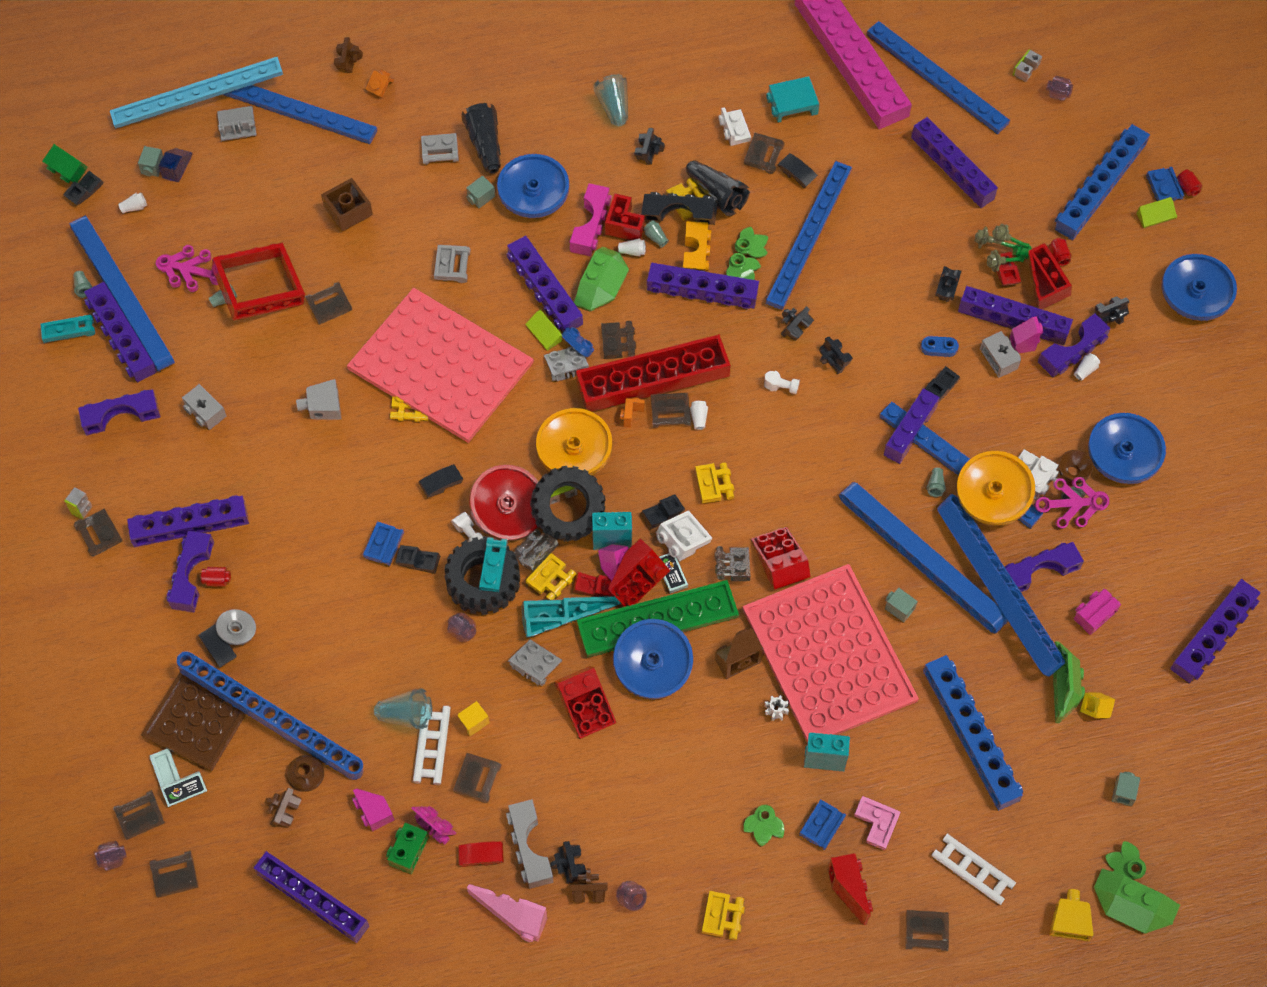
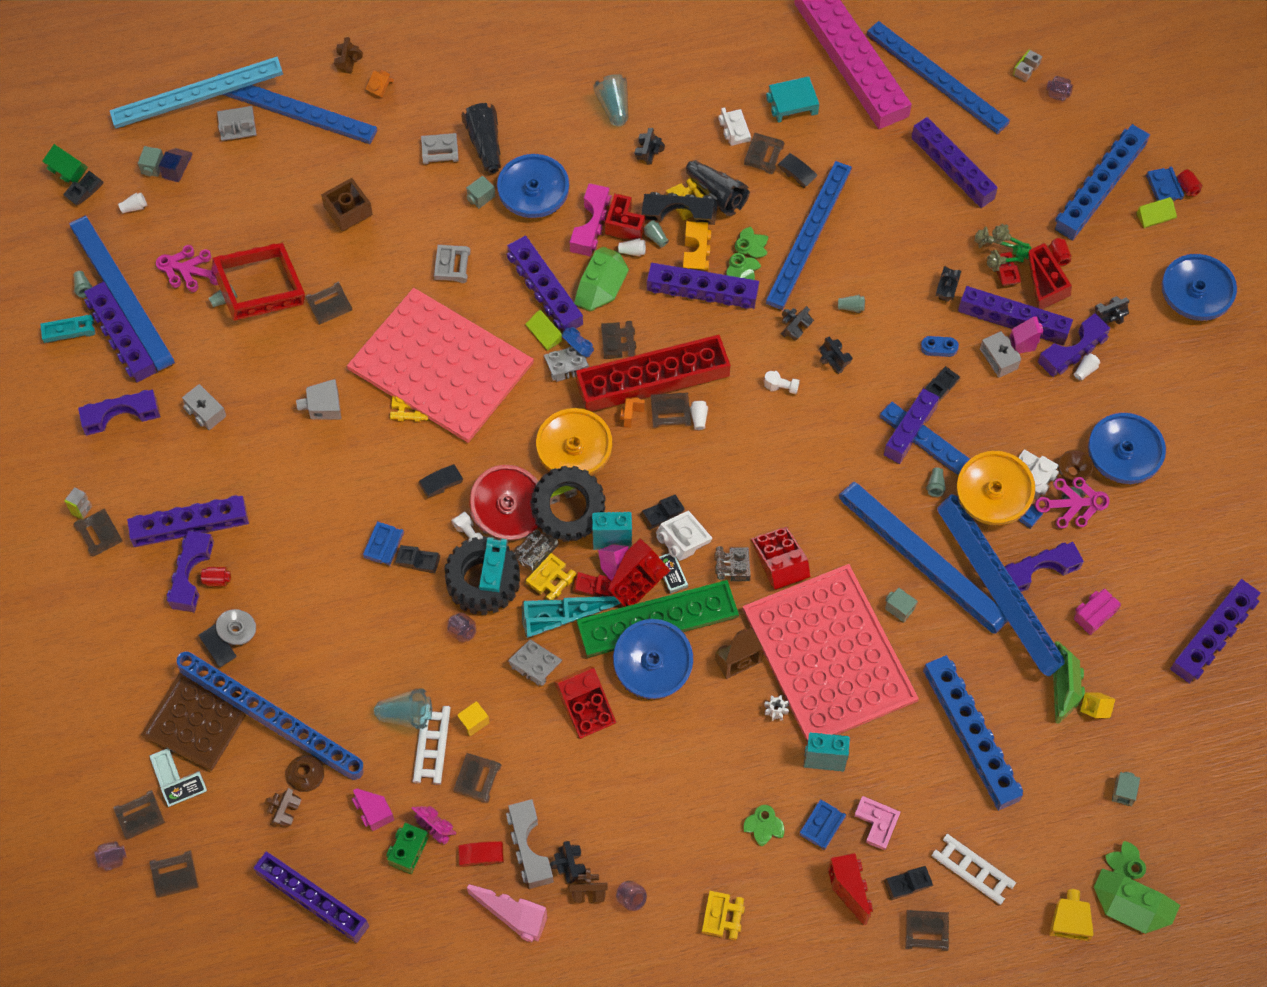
yellow plate [695,463,735,503] -> none
none -> sand green cone [838,294,865,313]
none -> black slope [884,866,933,900]

